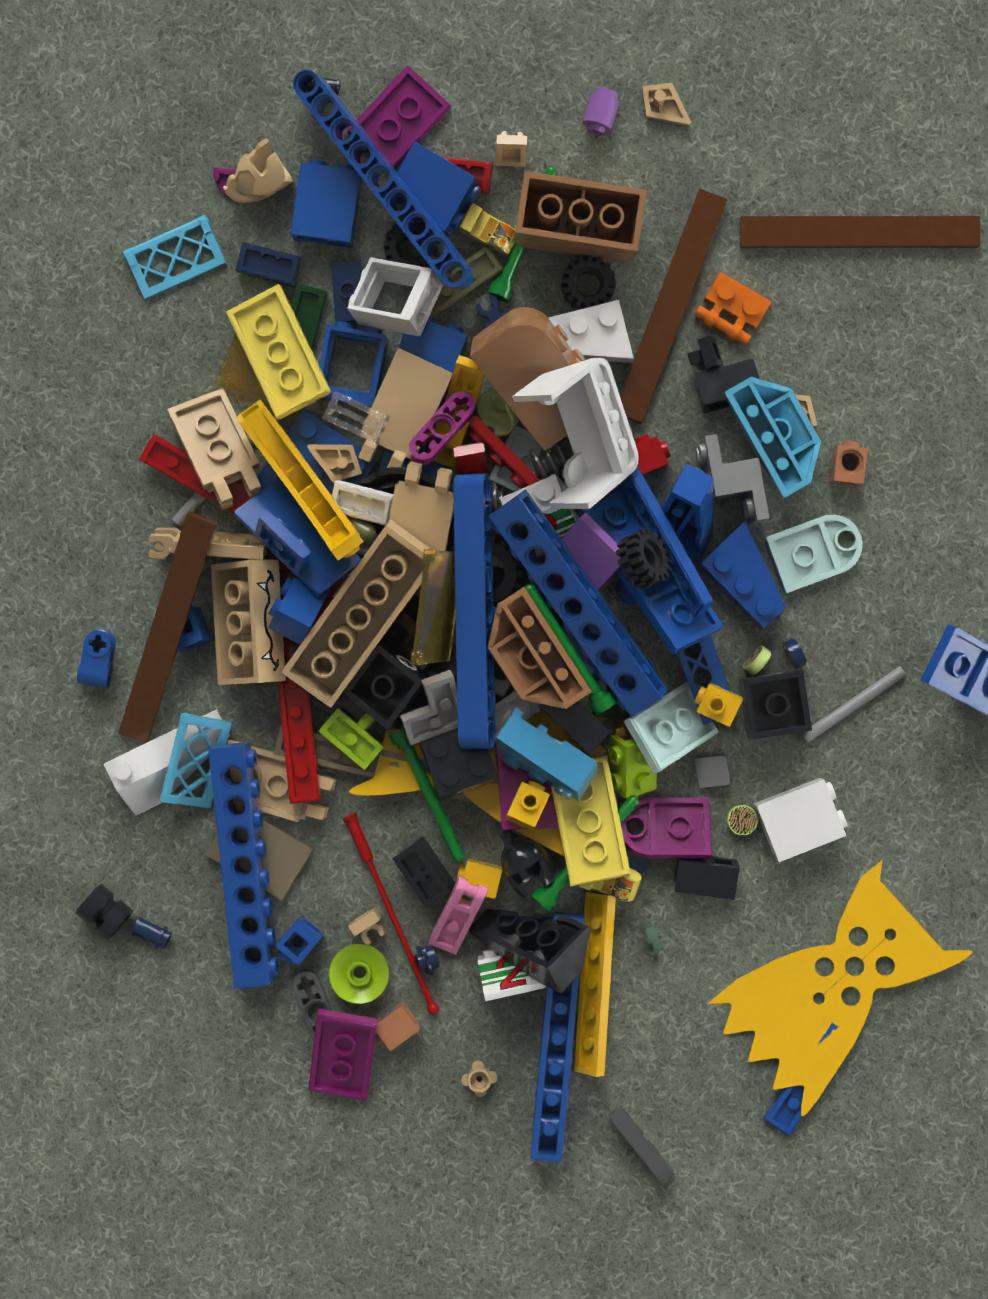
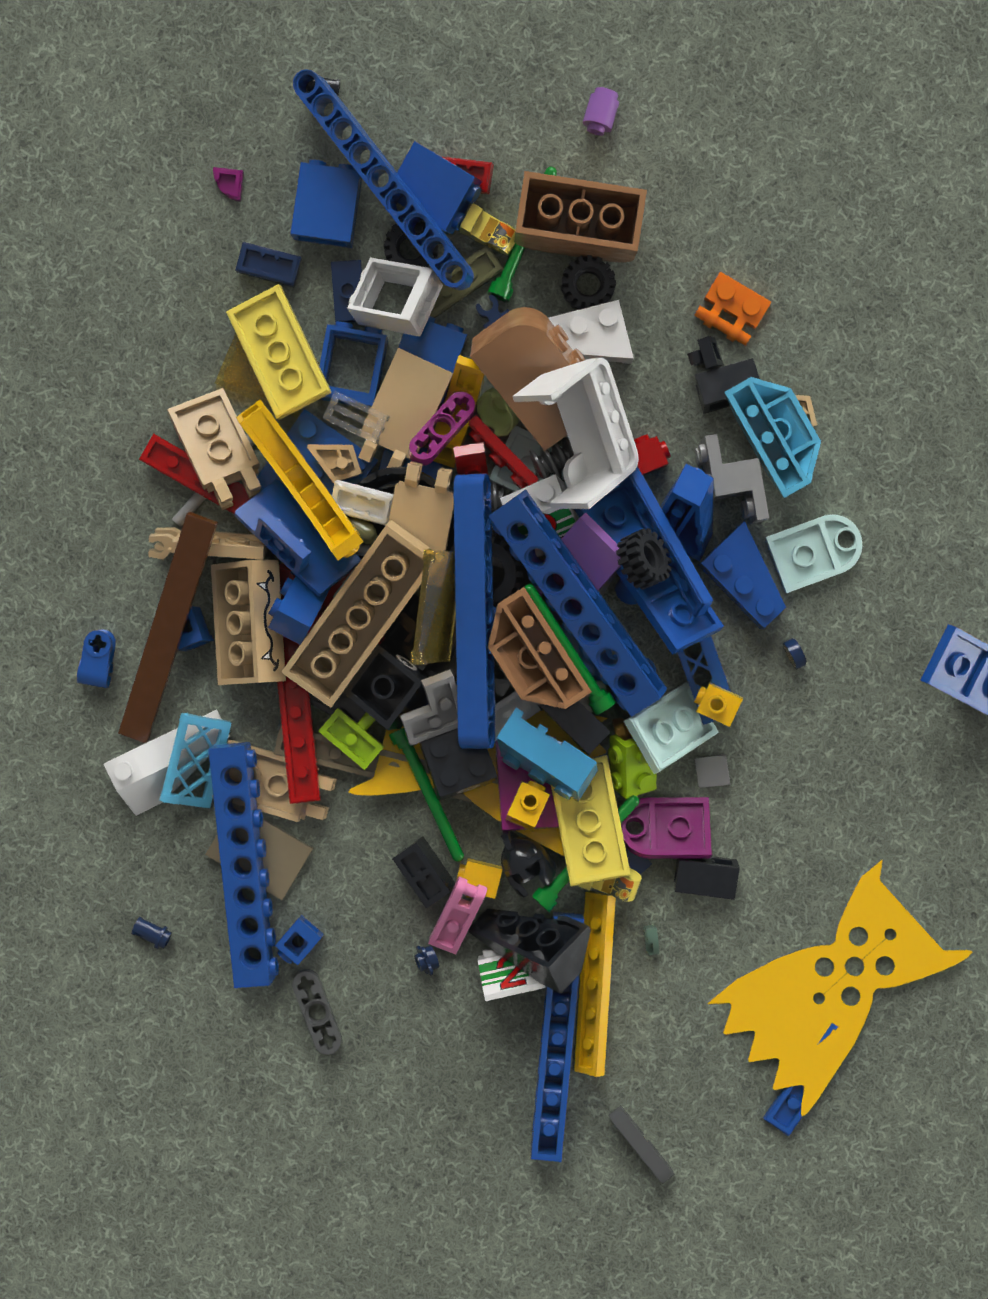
black wheel [75,883,133,940] -> none
medium azure window [123,215,227,300] -> none
tan helmet [223,139,293,203] -> none
dark green tile [291,284,327,350] -> none
magenta tile [308,1009,378,1101] -> none
lime dish [329,943,389,1004] -> none
red piece [342,812,439,1015] -> none
magenta tile [347,65,451,169] -> none
tan tile [348,907,385,945] -> none
nougat brick [376,1001,421,1051] -> none
tan plate [461,1060,497,1097] -> none
tan tile [496,131,527,167] -> none
reddish brown tile [620,188,727,424] -> none
tan piece [642,83,691,126] -> none
tile [727,805,758,835] -> none
black brick [738,670,812,739] -> none
reddish brown tile [740,216,980,248] -> none
yellowish green tile [743,645,771,675] -> none
white brick [753,778,848,862] -> none
light grey bar [800,666,906,743] -> none
nougat brick [829,441,868,487] -> none

